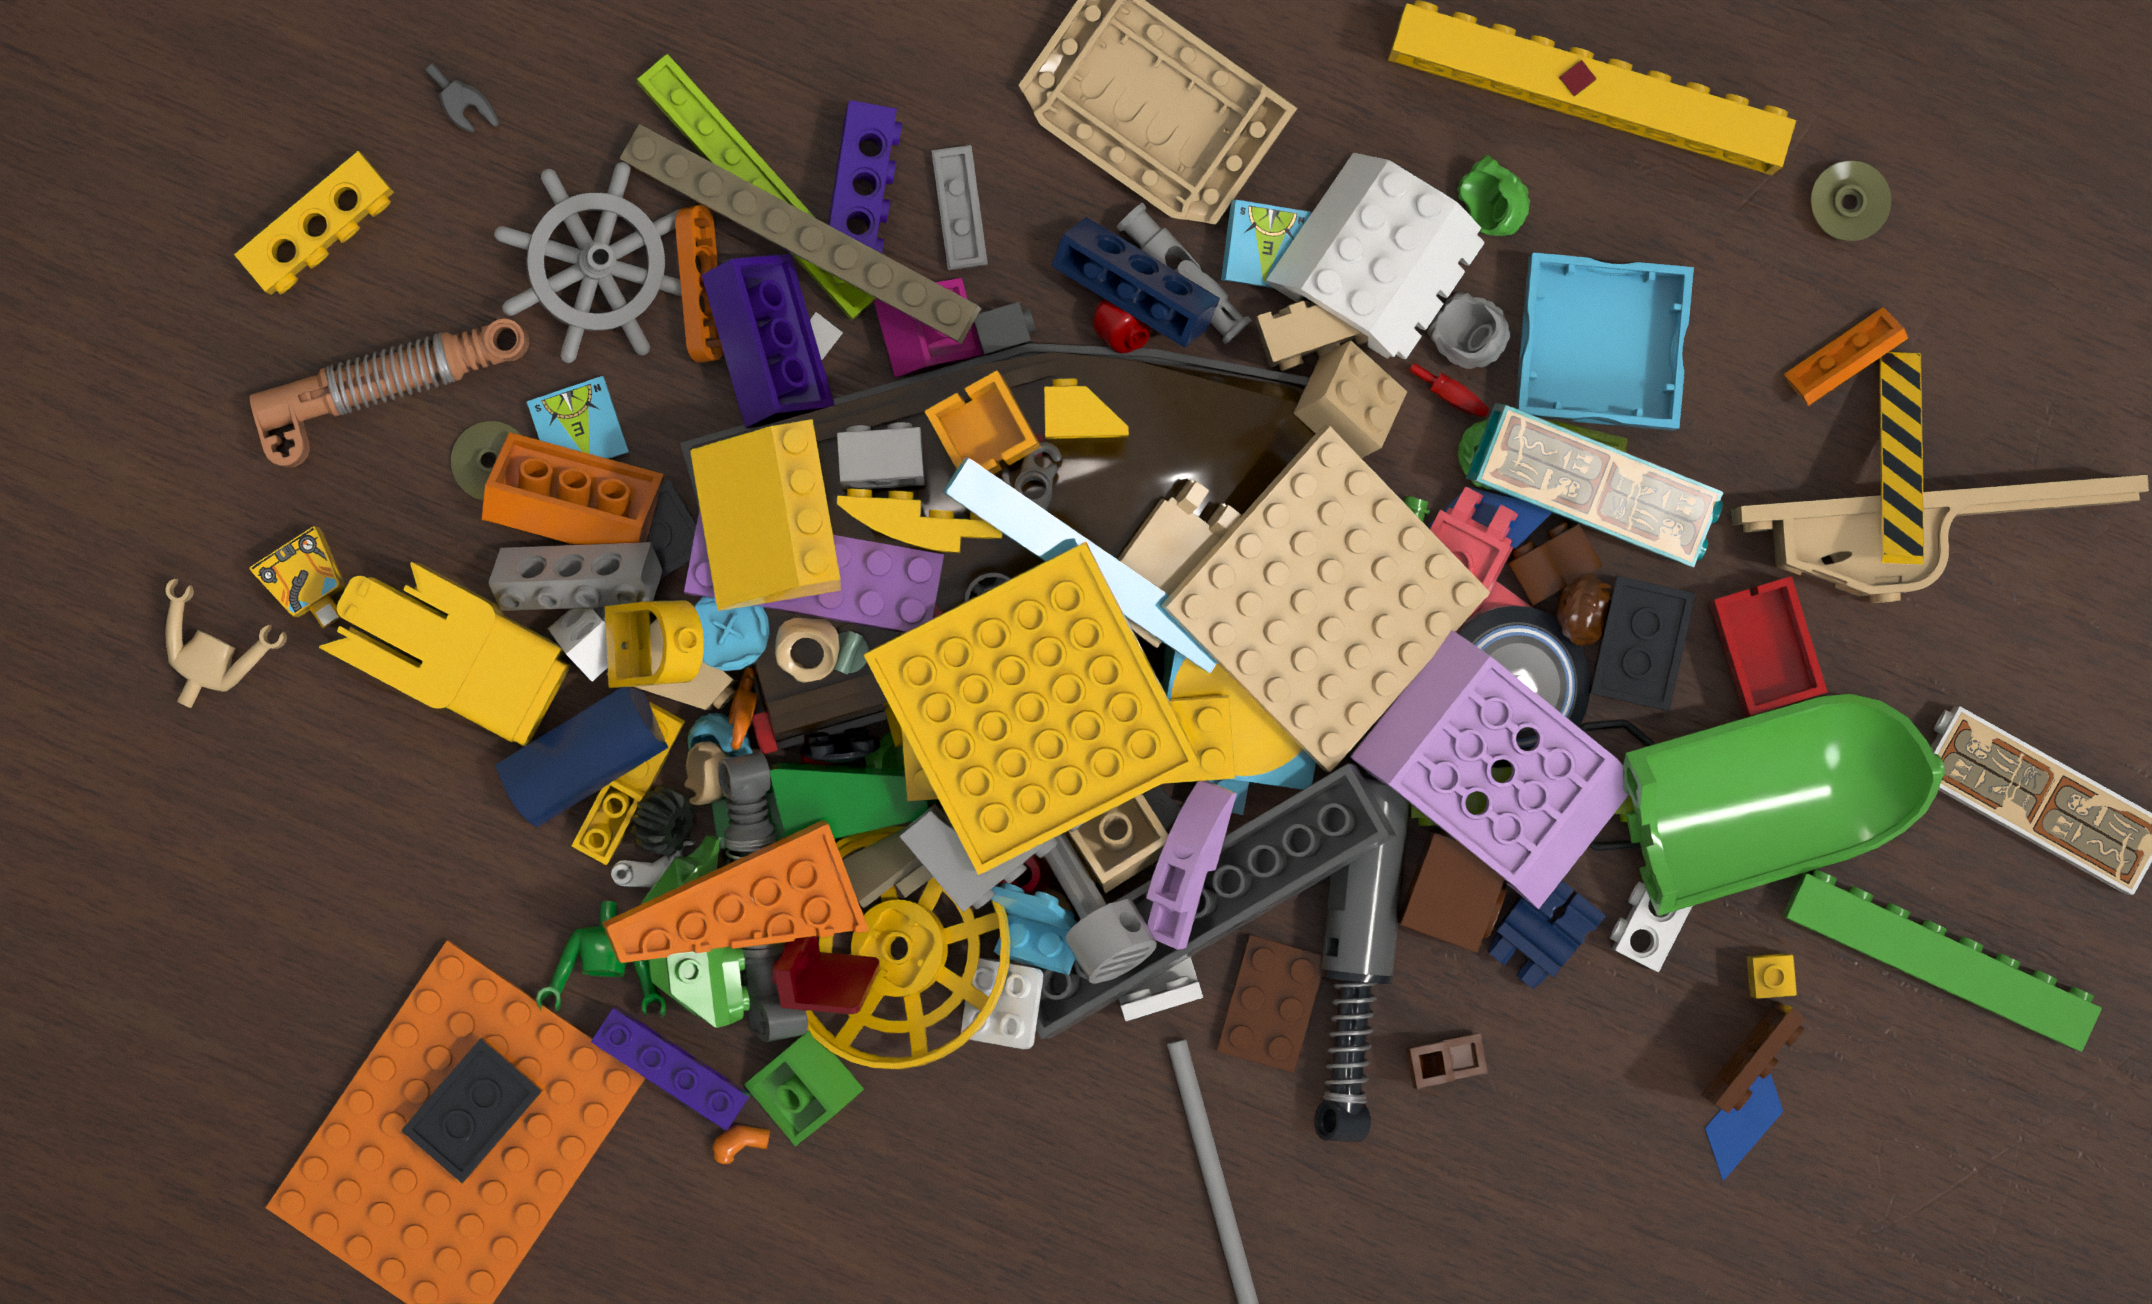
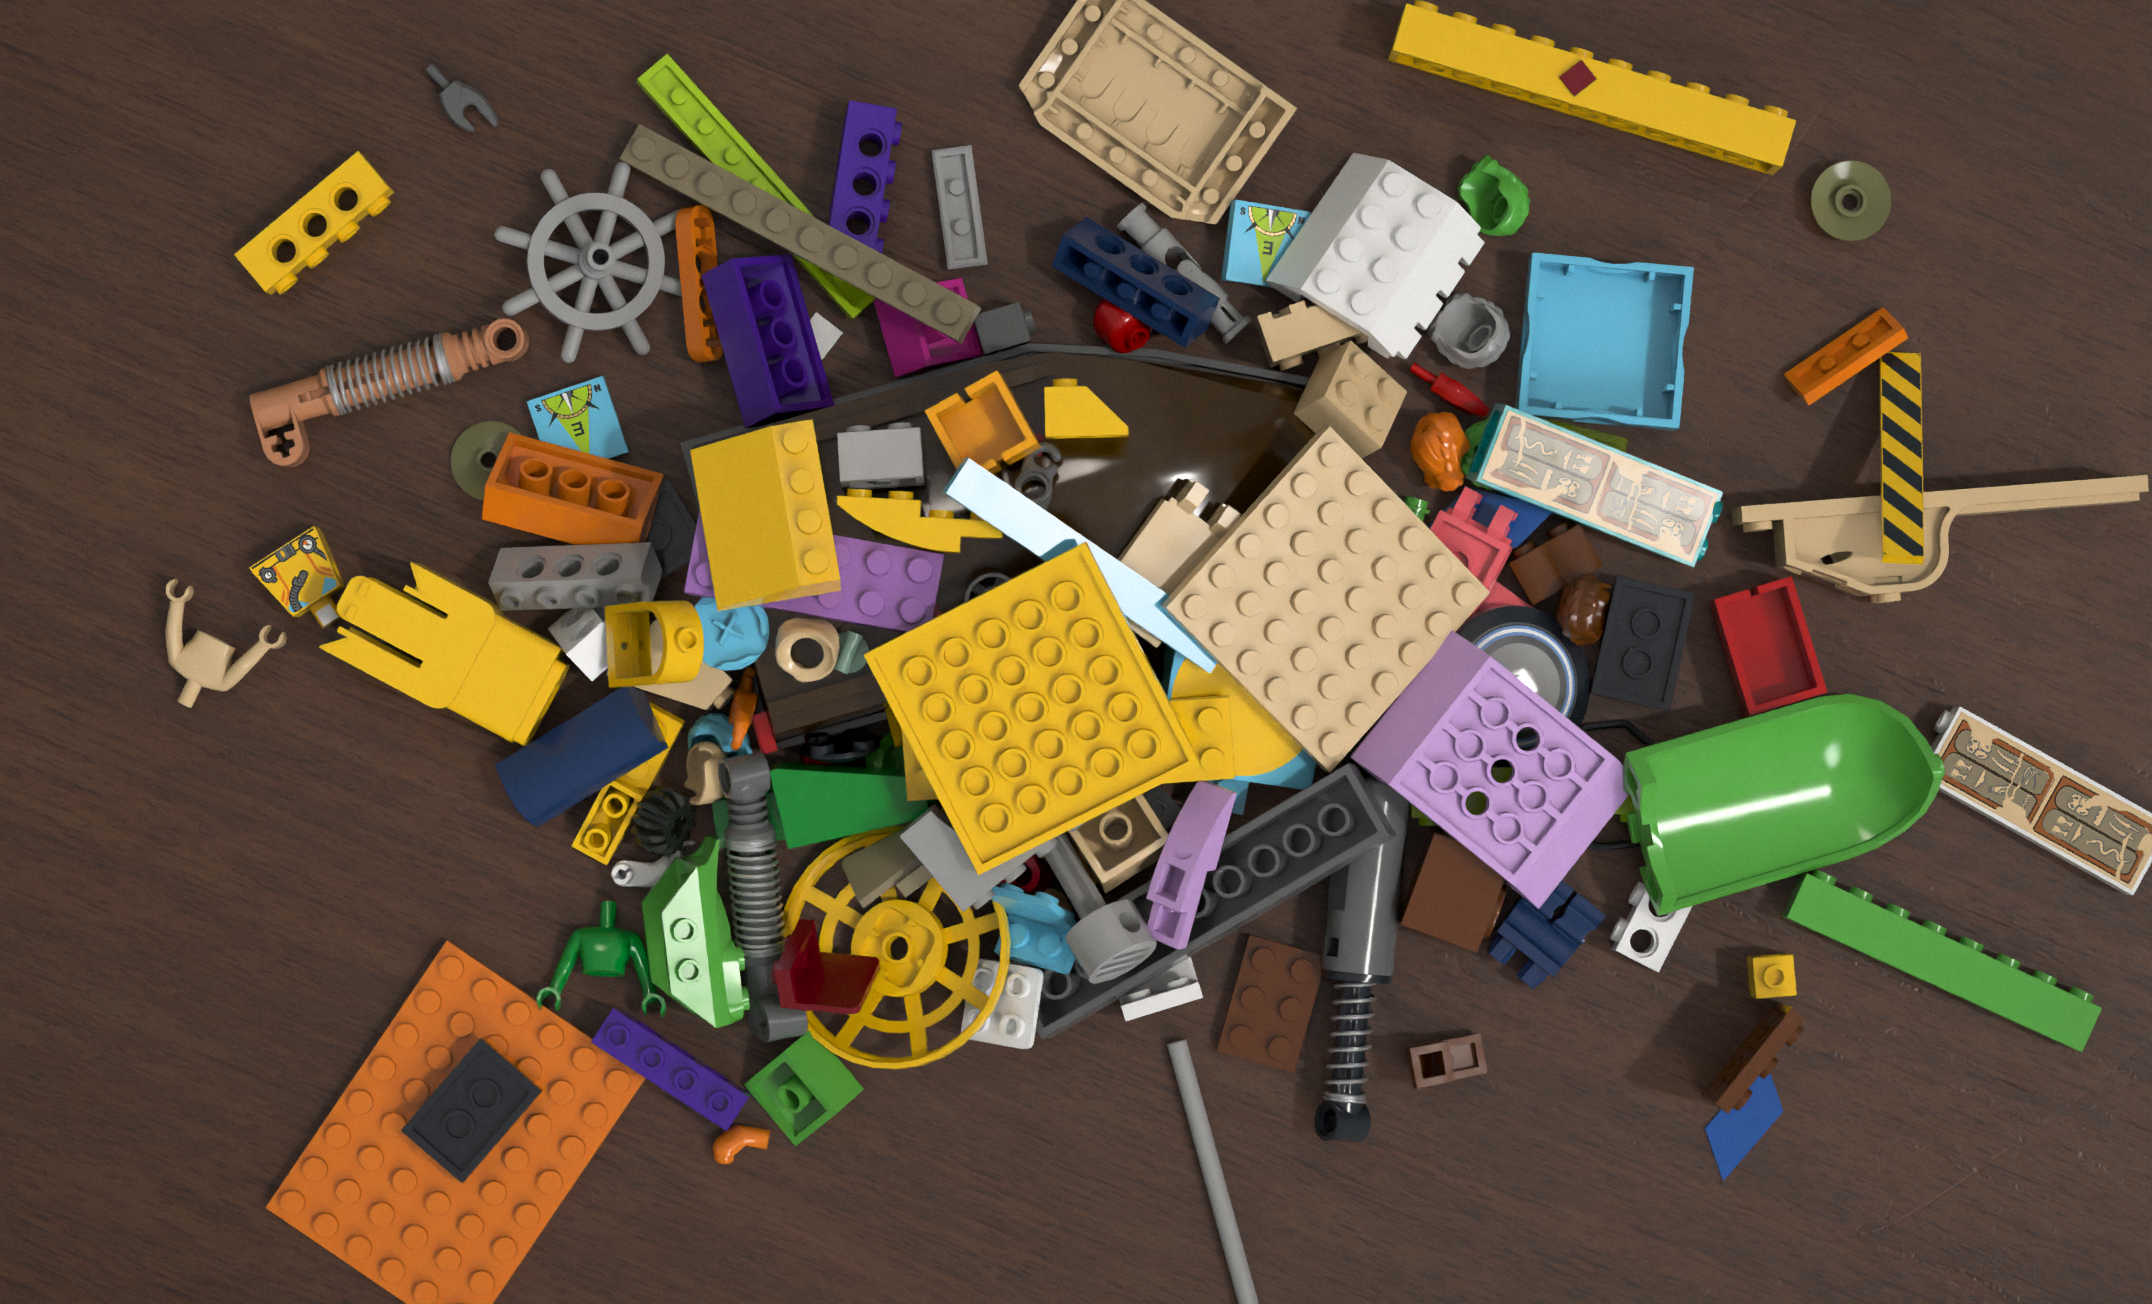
orange wing [602,820,869,963] -> none
none -> orange hair [1410,412,1470,491]

